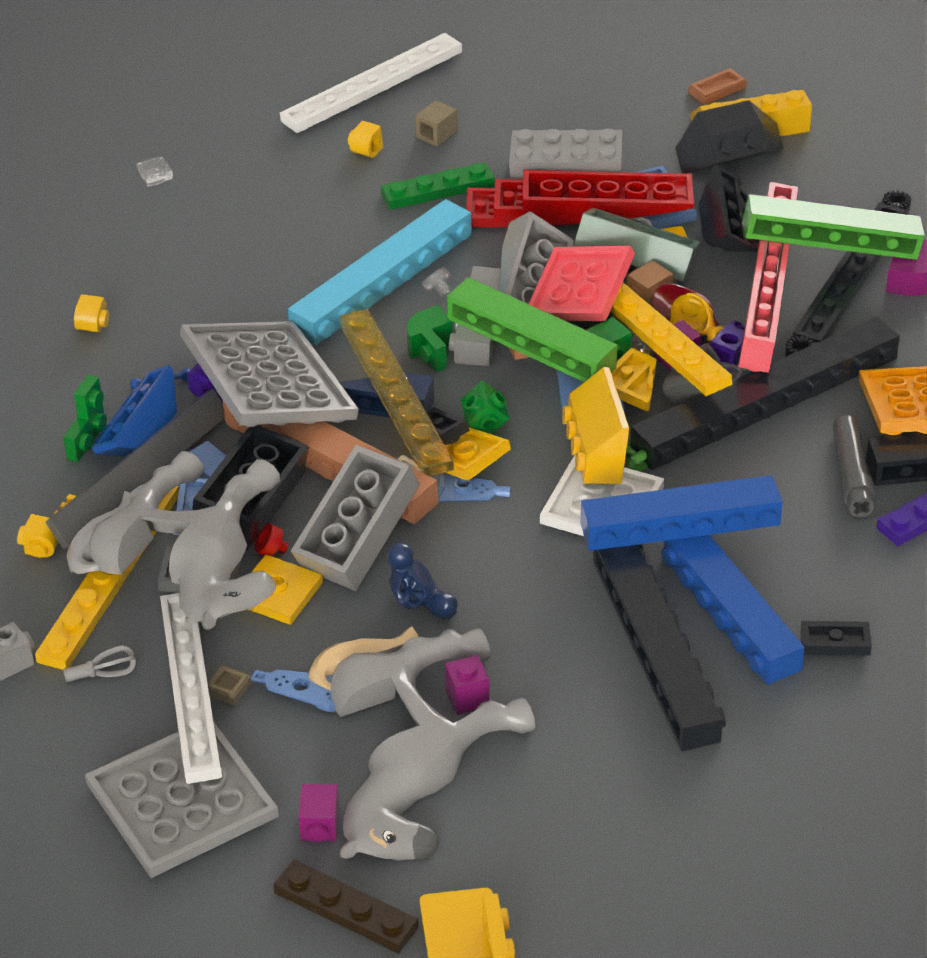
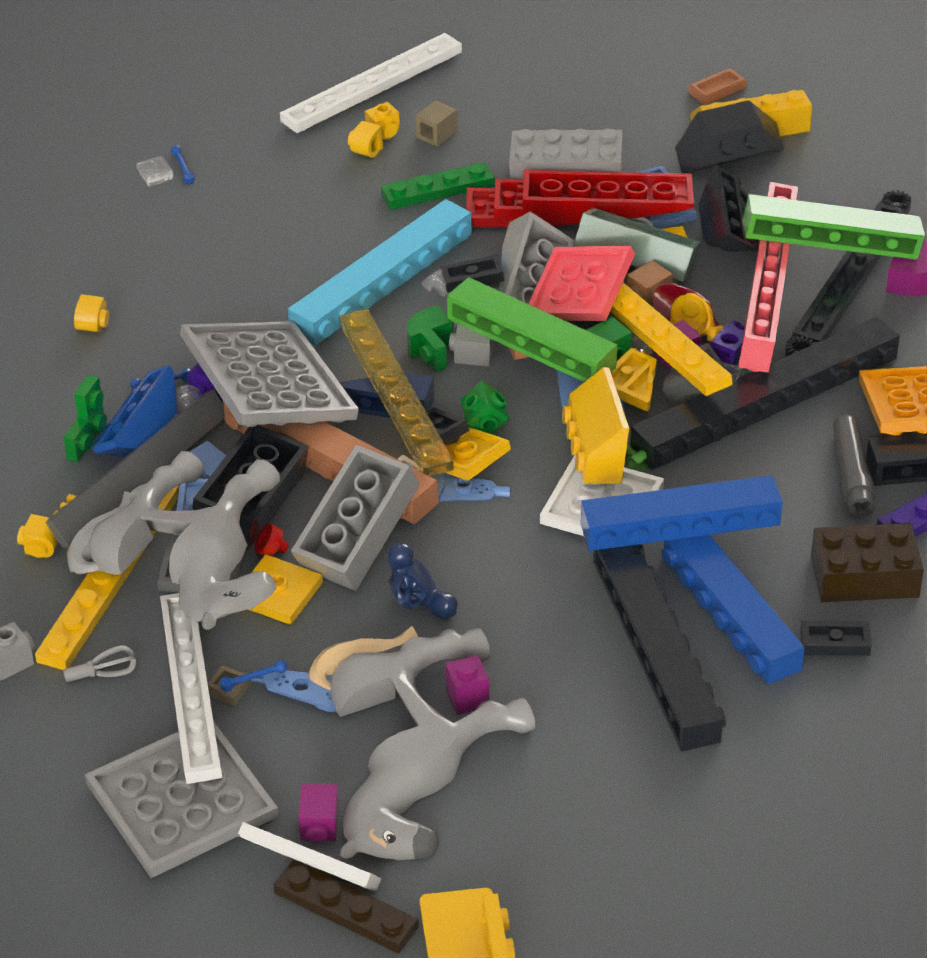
none -> blue hinge [171,145,195,184]
none -> clear tile [175,385,201,414]
none -> blue hinge [220,660,287,692]
none -> white tile [238,822,382,891]
none -> yellow plate [365,102,400,140]
none -> black plate [440,255,505,293]
none -> dark brown brick [811,523,924,602]

